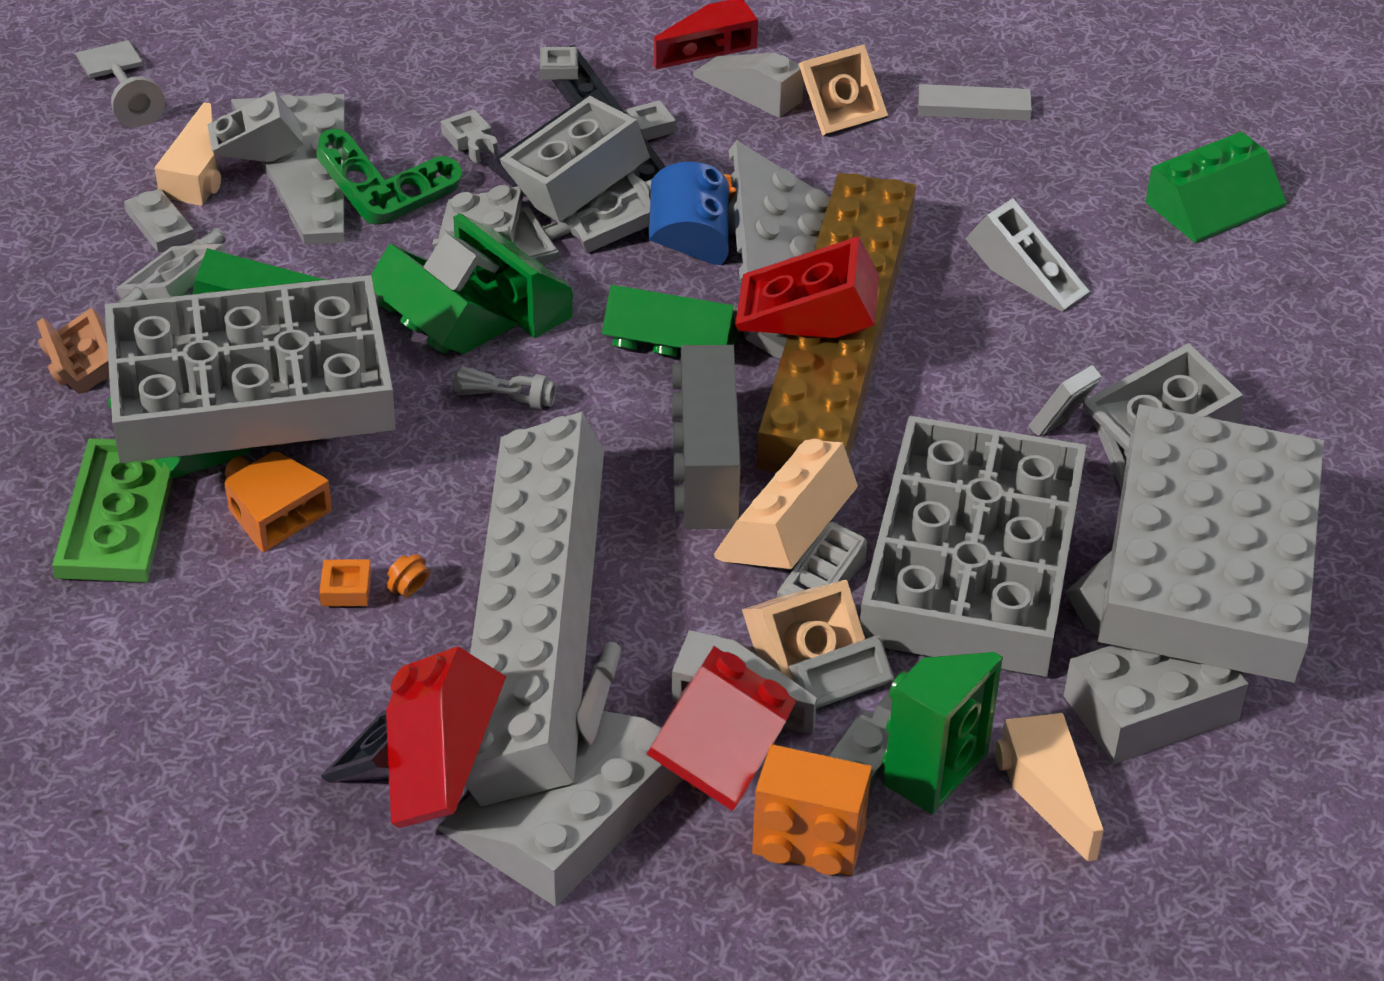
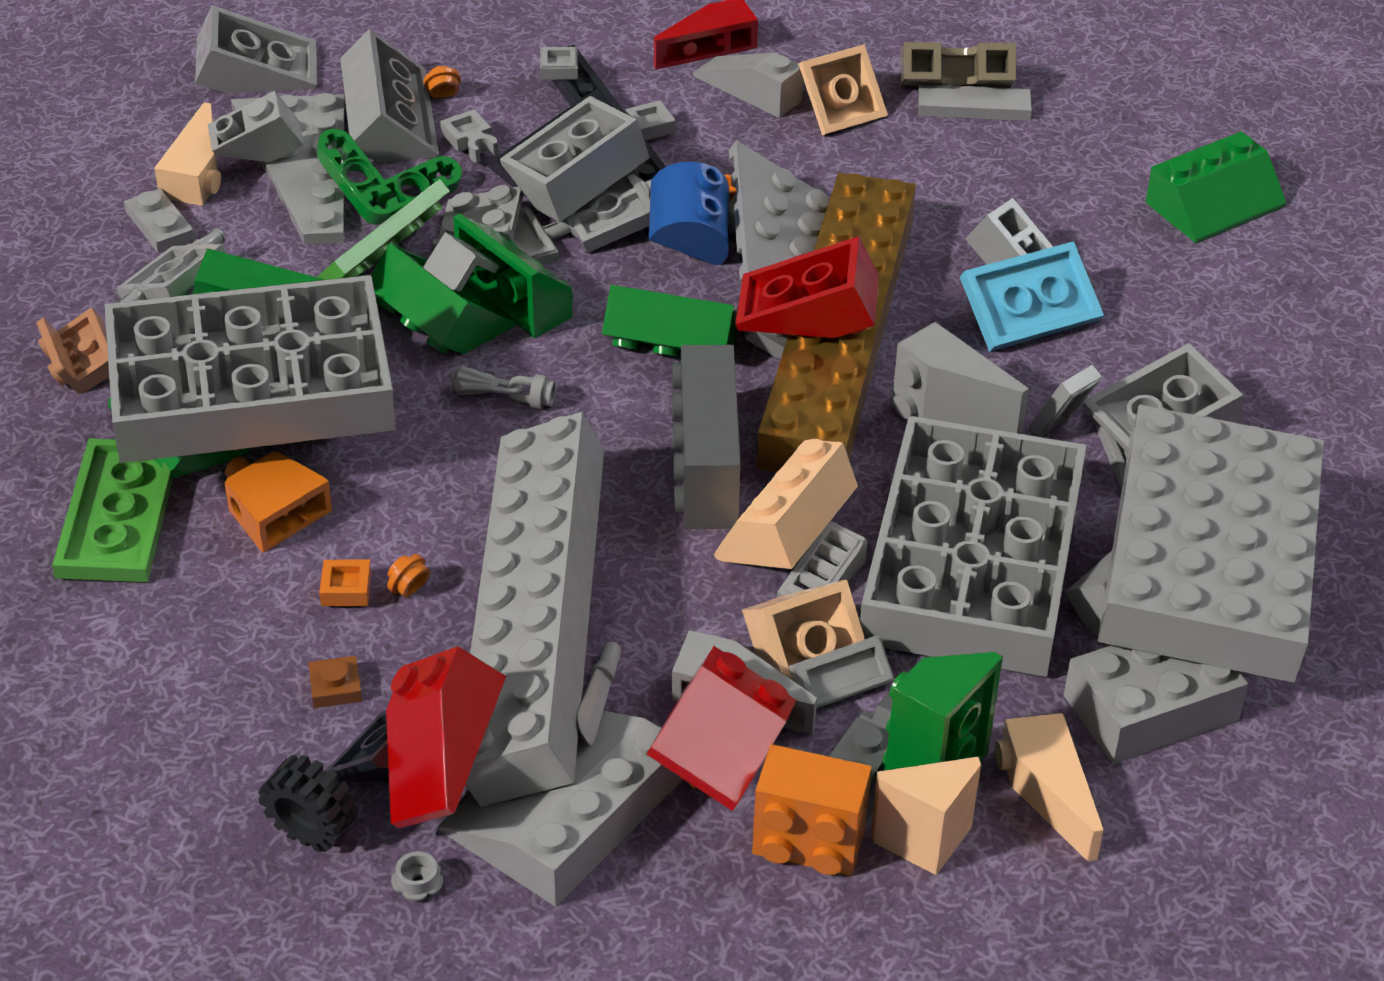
light grey piece [75,40,165,128] -> none
none -> light grey slope [195,5,317,93]
none -> black tyre [258,754,358,852]
none -> dark orange plate [308,655,362,708]
none -> bright green plate [318,179,450,280]
none -> light grey slope [340,29,439,162]
none -> light grey plate [391,851,443,901]
none -> orange plate [423,66,461,99]
none -> light nougat slope [871,757,981,875]
none -> light grey slope [892,322,1029,434]
none -> dark tan arch [900,42,1016,88]
none -> medium azure plate [960,241,1104,352]

